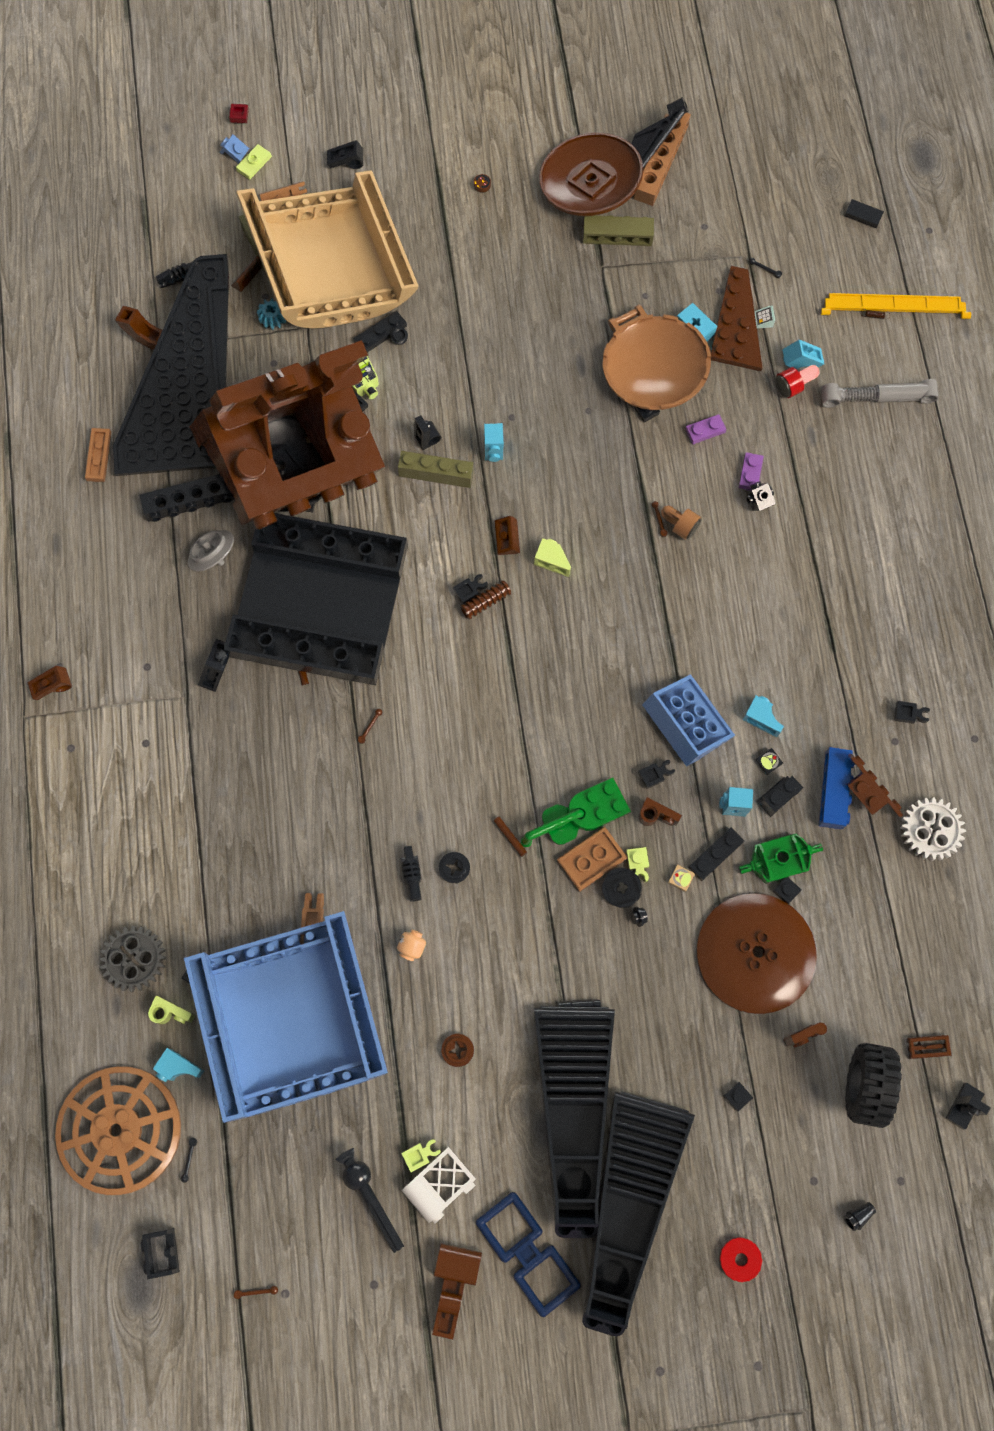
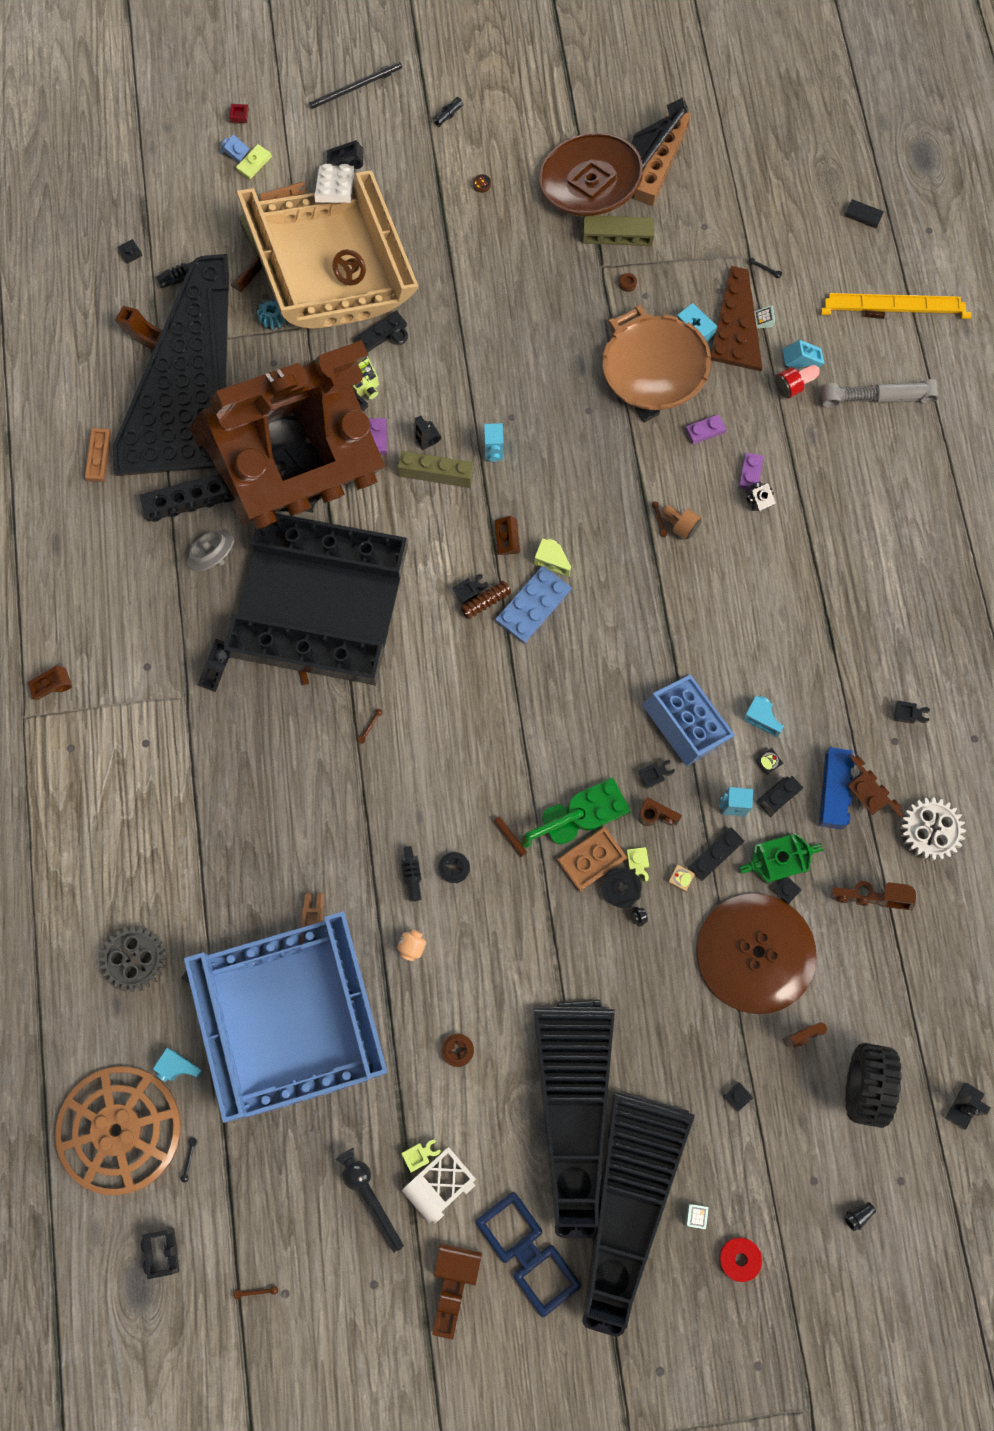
yellowish green plate [148,996,196,1024] -> none
reddish brown tile [906,1035,952,1059] -> none
none -> black plate [117,239,143,264]
none -> black bar [309,62,402,109]
none -> white plate [315,164,354,203]
none -> reddish brown piece [332,249,366,286]
none -> medium lavender plate [369,418,387,455]
none -> black pin [432,97,464,127]
none -> medium blue plate [496,566,572,644]
none -> reddish brown tile [619,273,637,292]
none -> slope [685,1204,709,1229]
none -> reddish brown plate [832,881,916,911]

